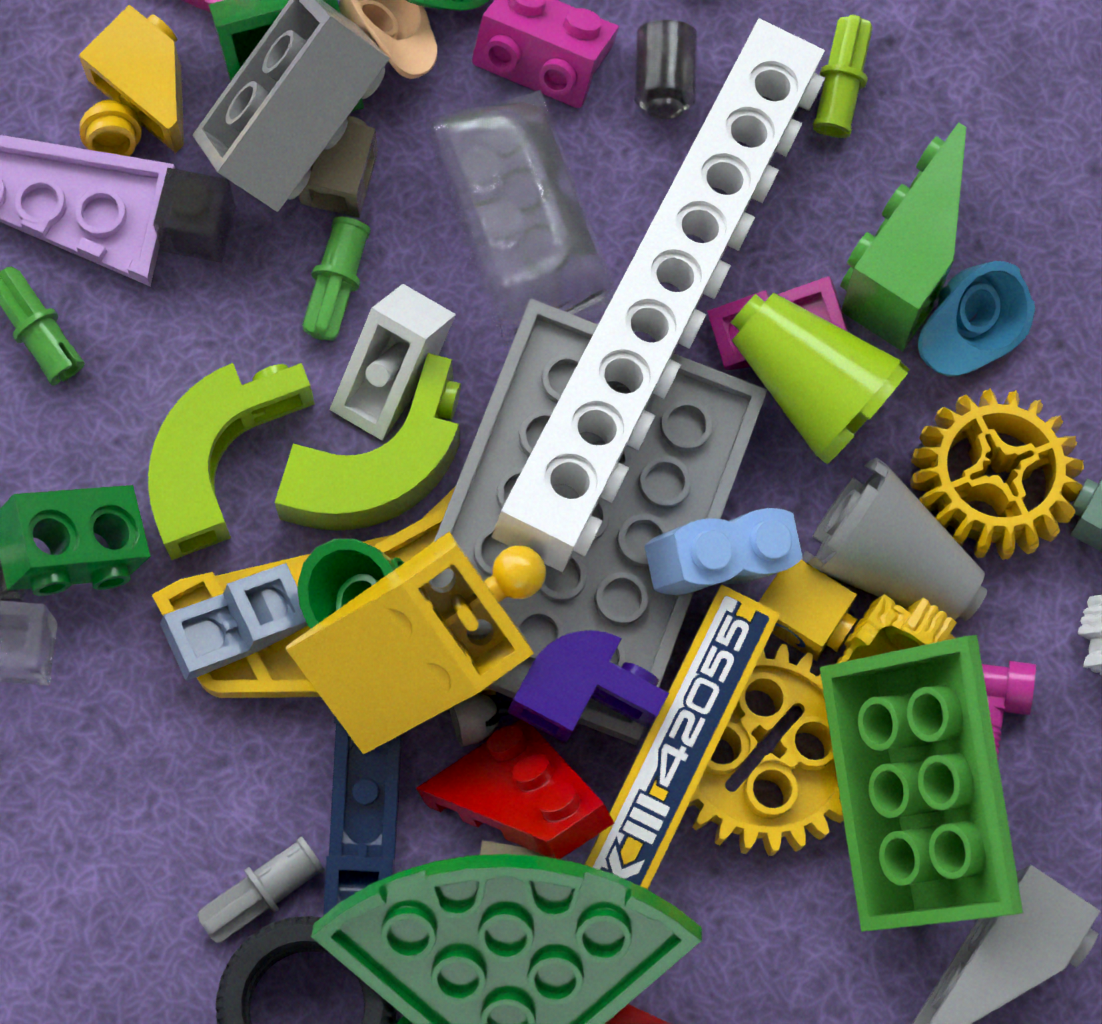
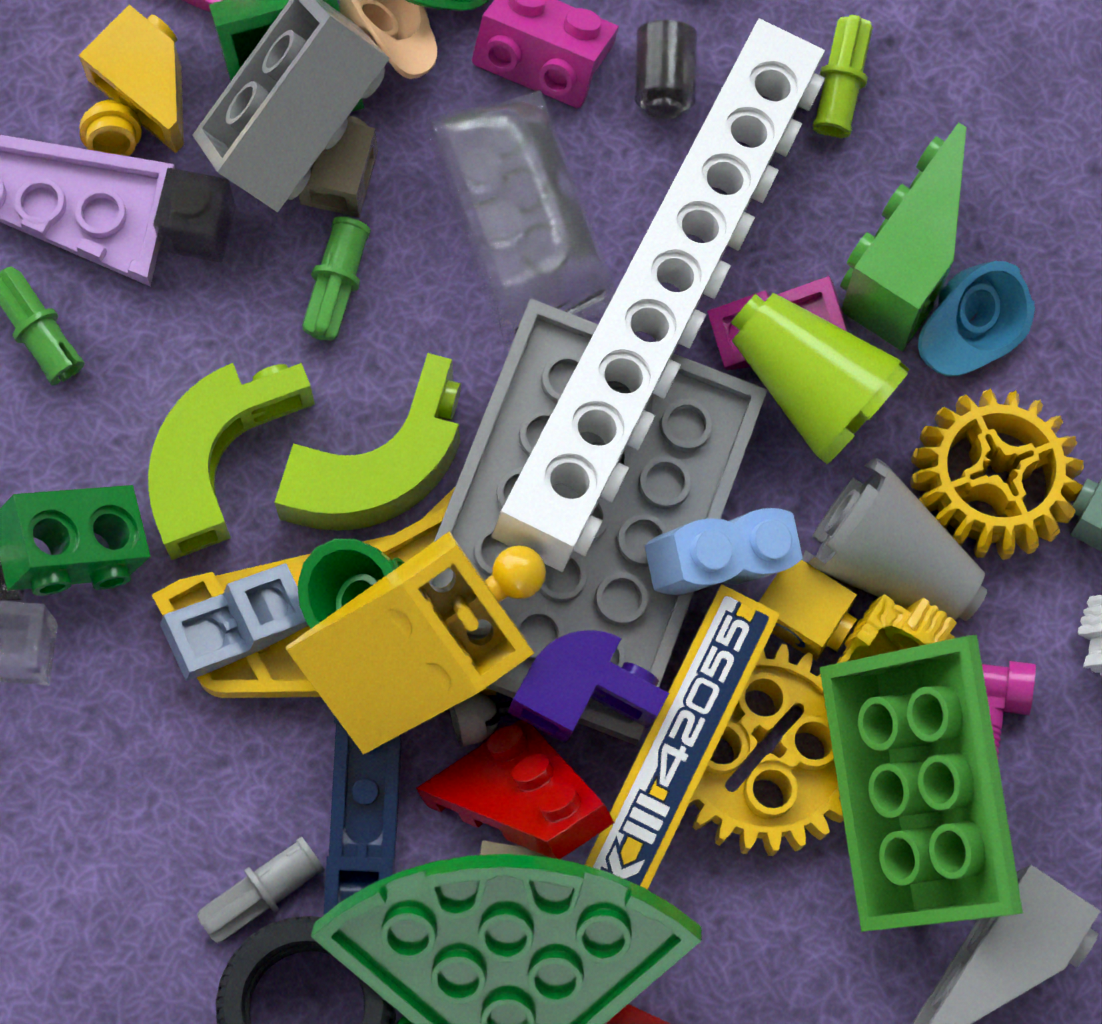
white slope [329,284,456,441] -> none

